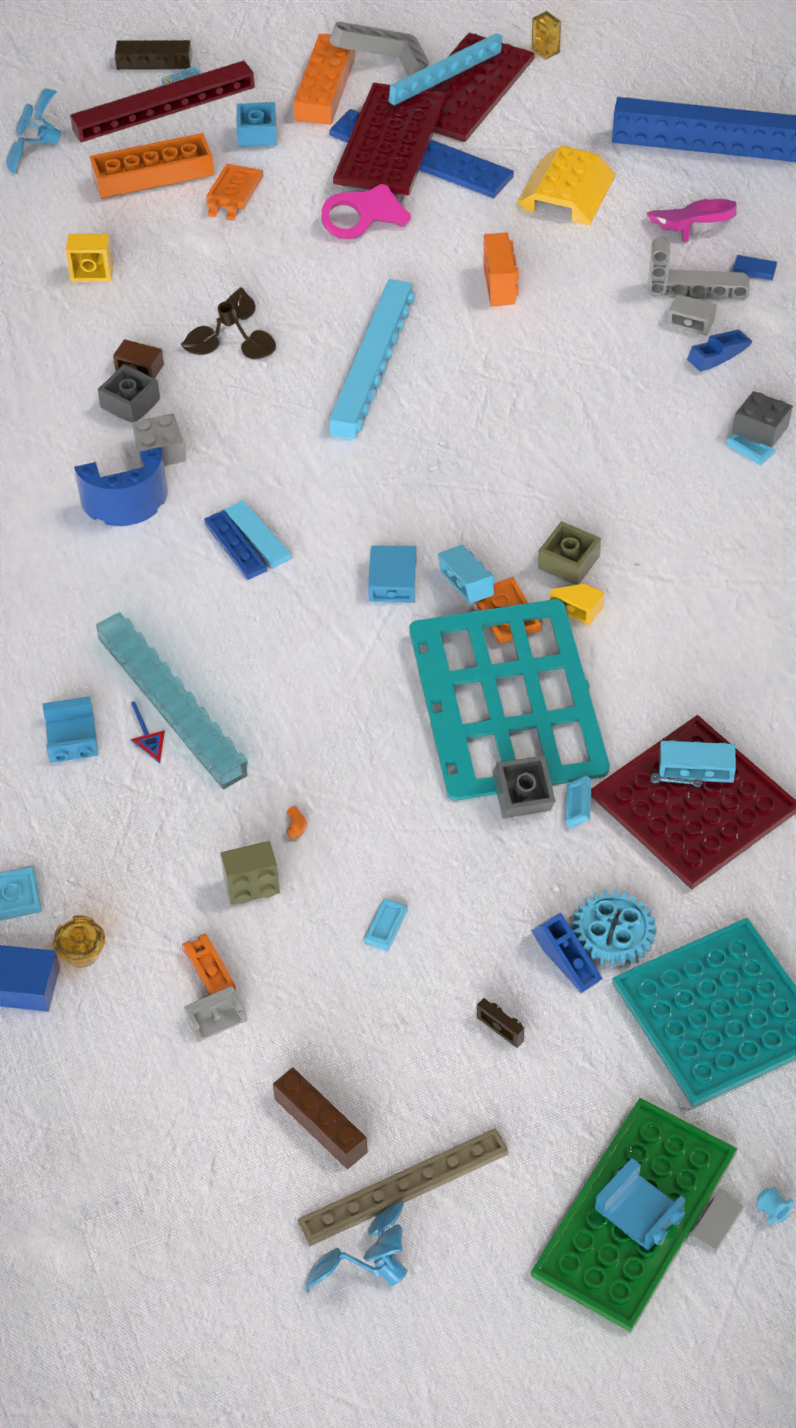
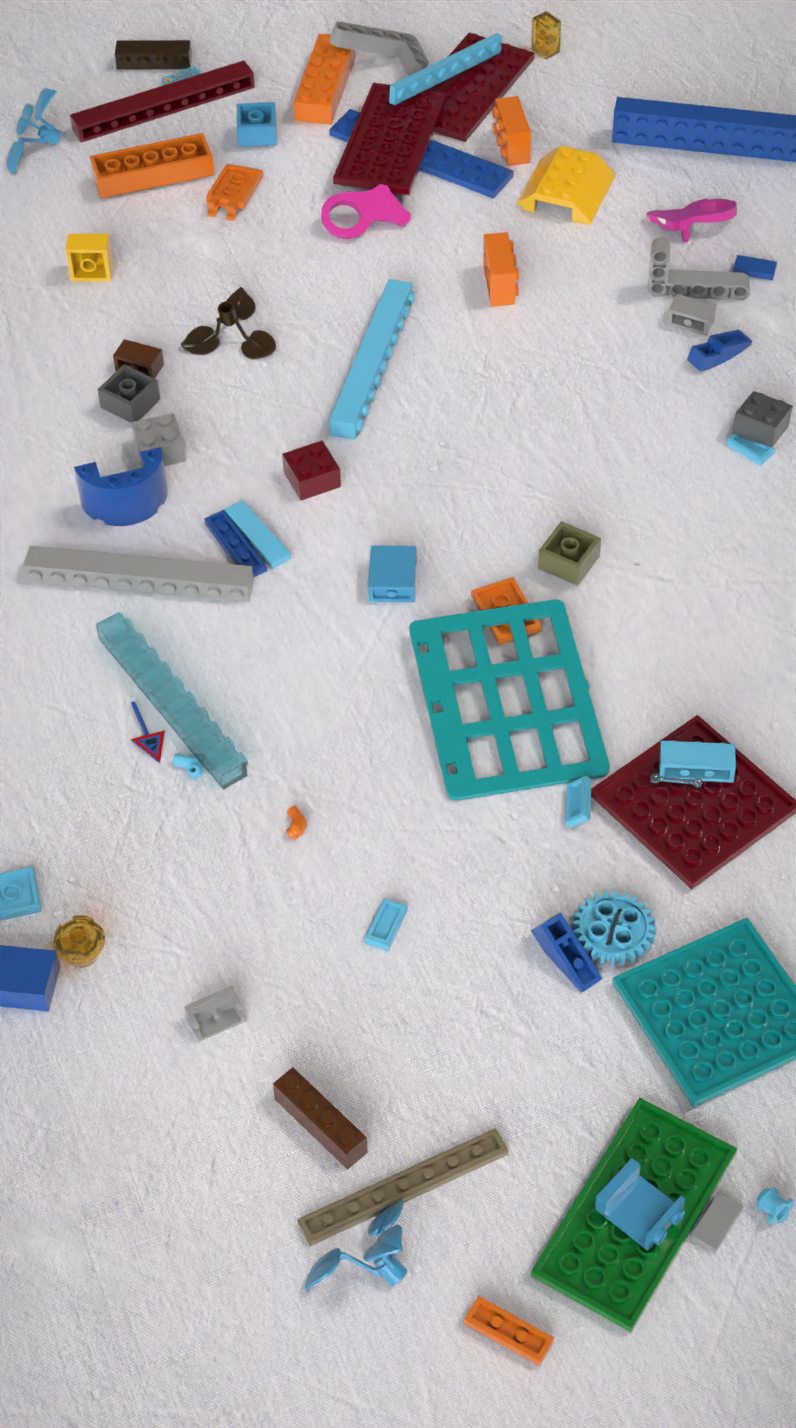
dark azure panel [42,696,98,763] -> none
orange plate [181,933,236,996] -> none
olive brick [220,841,280,905] -> none
medium azure brick [438,545,495,604] -> none
dark brown plate [477,998,525,1048] -> none
dark grey brick [492,755,556,819] -> none
yellow slope [550,583,604,626] -> none
none -> light grey brick [23,545,254,602]
none -> medium azure arm [173,754,203,779]
none -> dark red brick [282,440,341,501]
none -> orange plate [464,1296,554,1366]
none -> orange brick [492,96,531,166]

